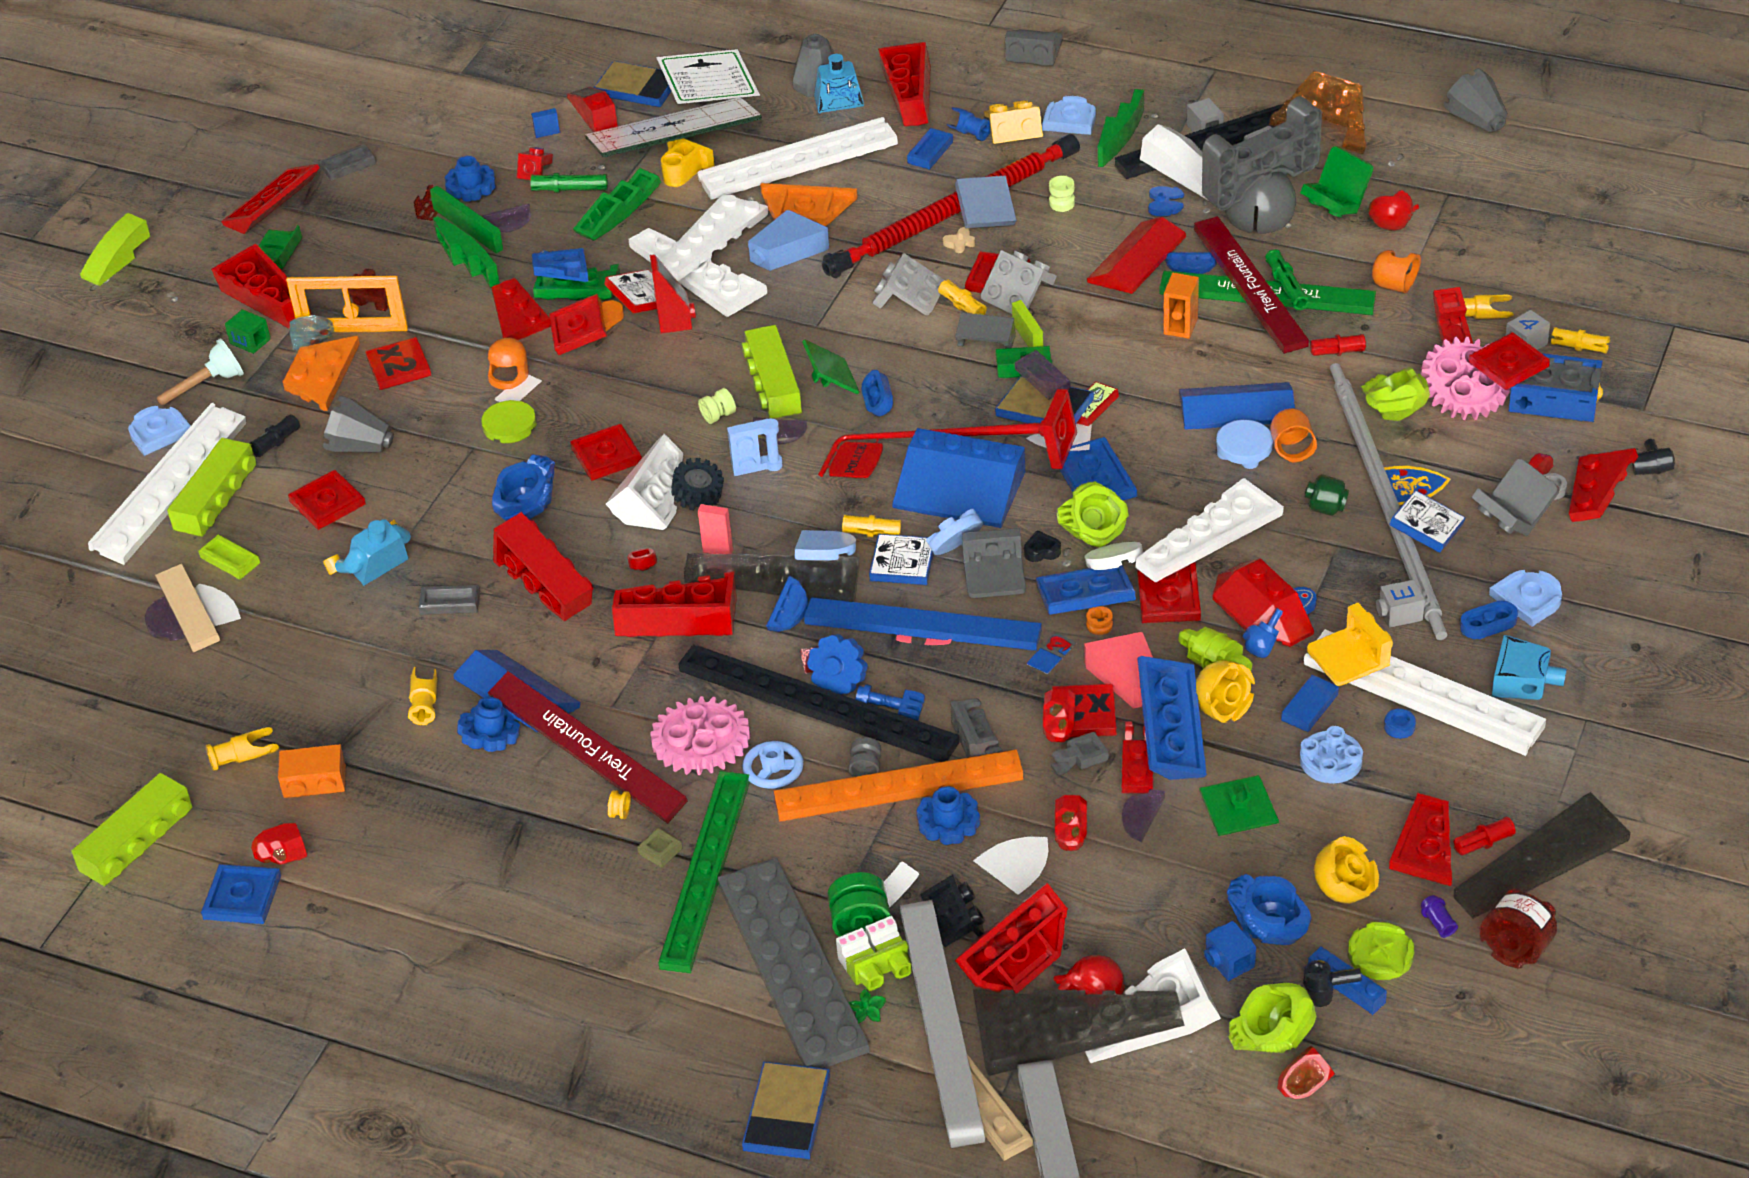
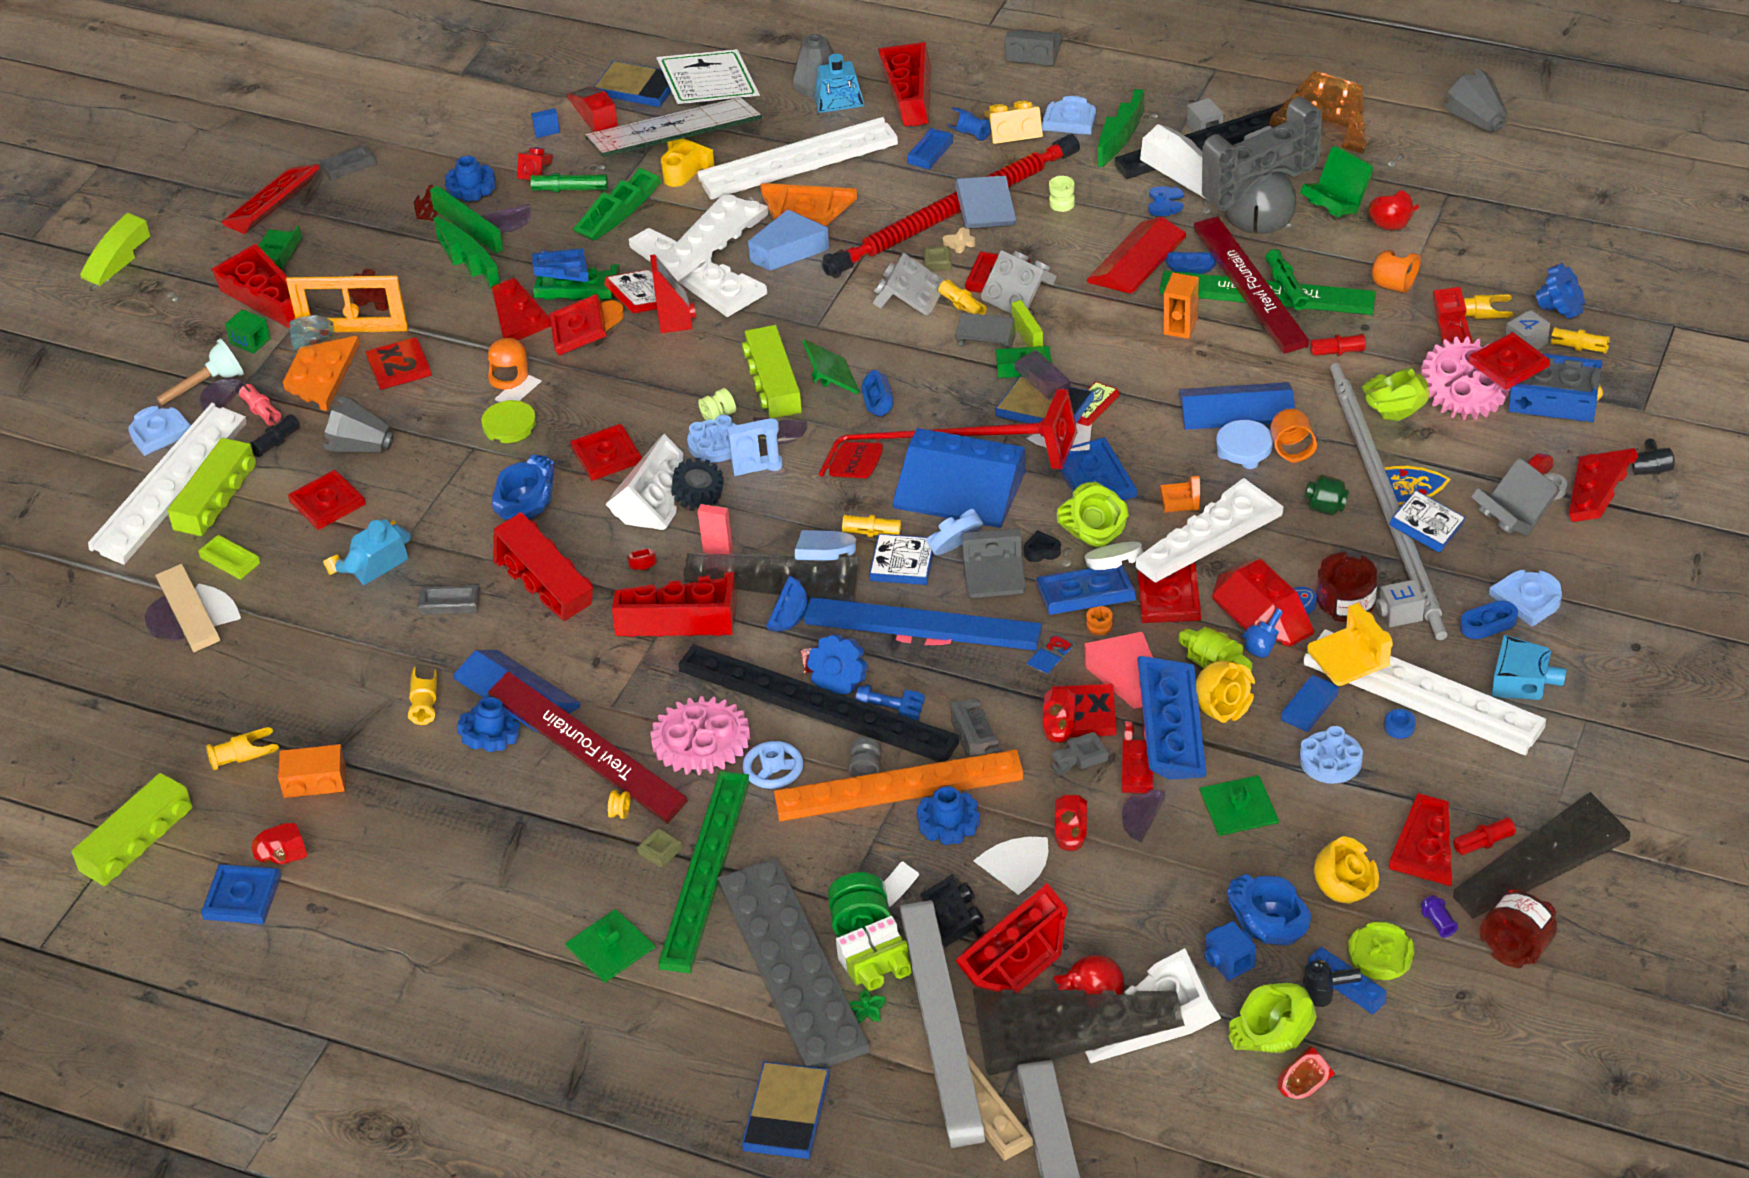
none -> clear purple tile [200,379,244,412]
none -> coral pin [239,384,281,426]
none -> green piece [565,909,655,983]
none -> light blue tile [687,415,736,463]
none -> olive tile [923,246,951,271]
none -> orange tile [1160,476,1200,513]
none -> clear red brick [1317,552,1377,622]
none -> blue plant [1536,263,1585,319]

